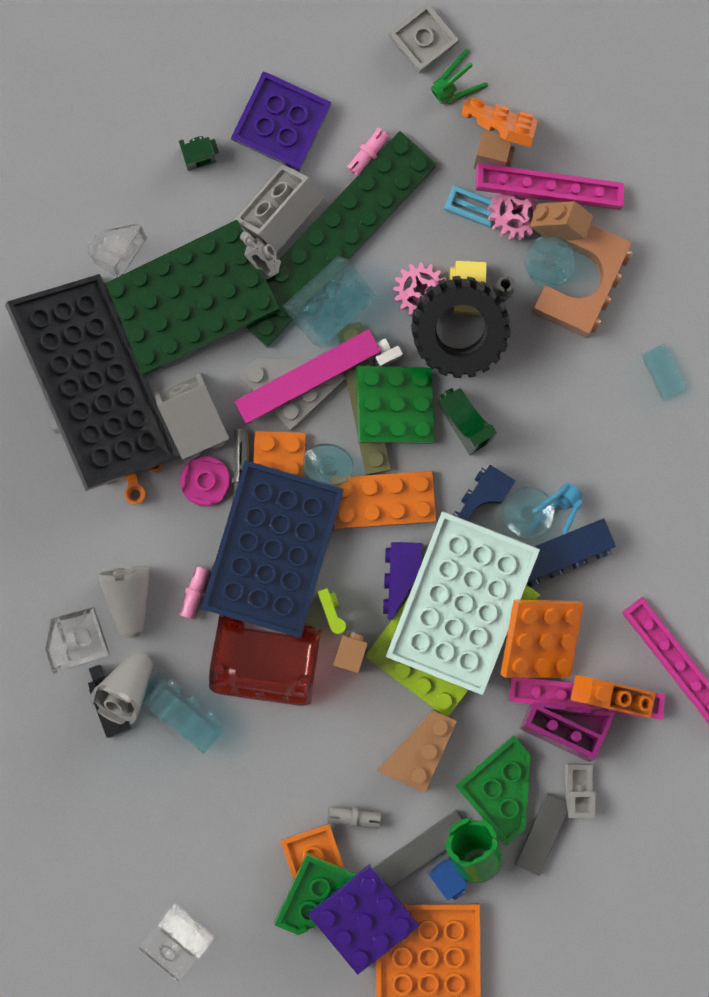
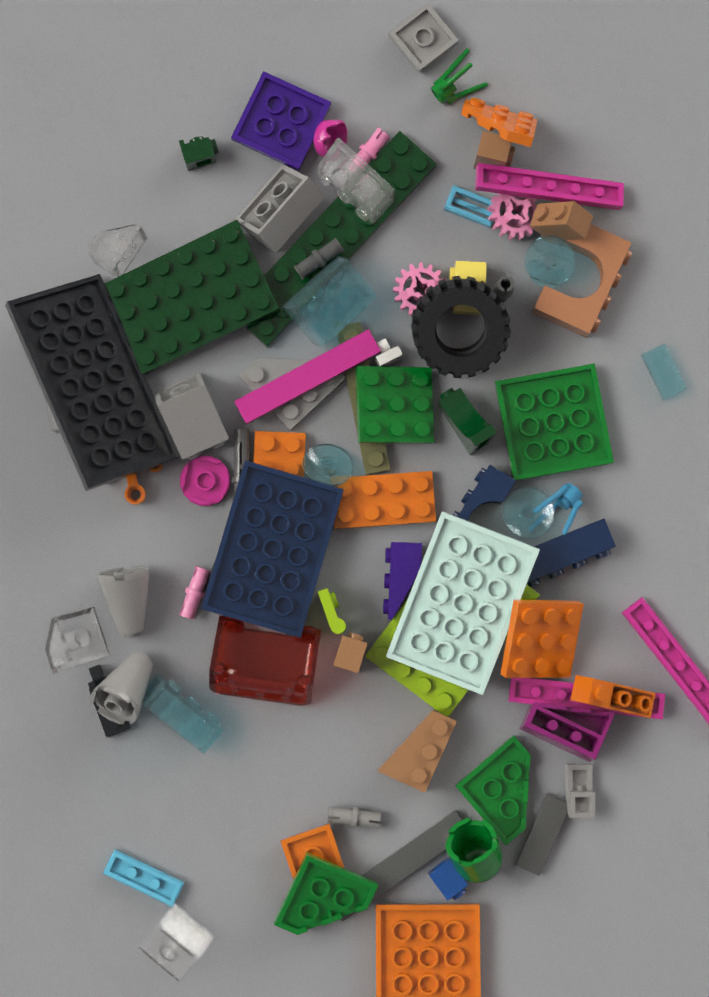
light grey piece [240,232,281,280] -> none
dark purple plate [308,864,419,975] -> none
none -> medium azure tile [103,849,185,907]
none -> dark grey pin [293,238,344,280]
none -> dark pink hair [313,120,347,159]
none -> clear slope [318,137,395,223]
none -> green plate [494,363,614,481]

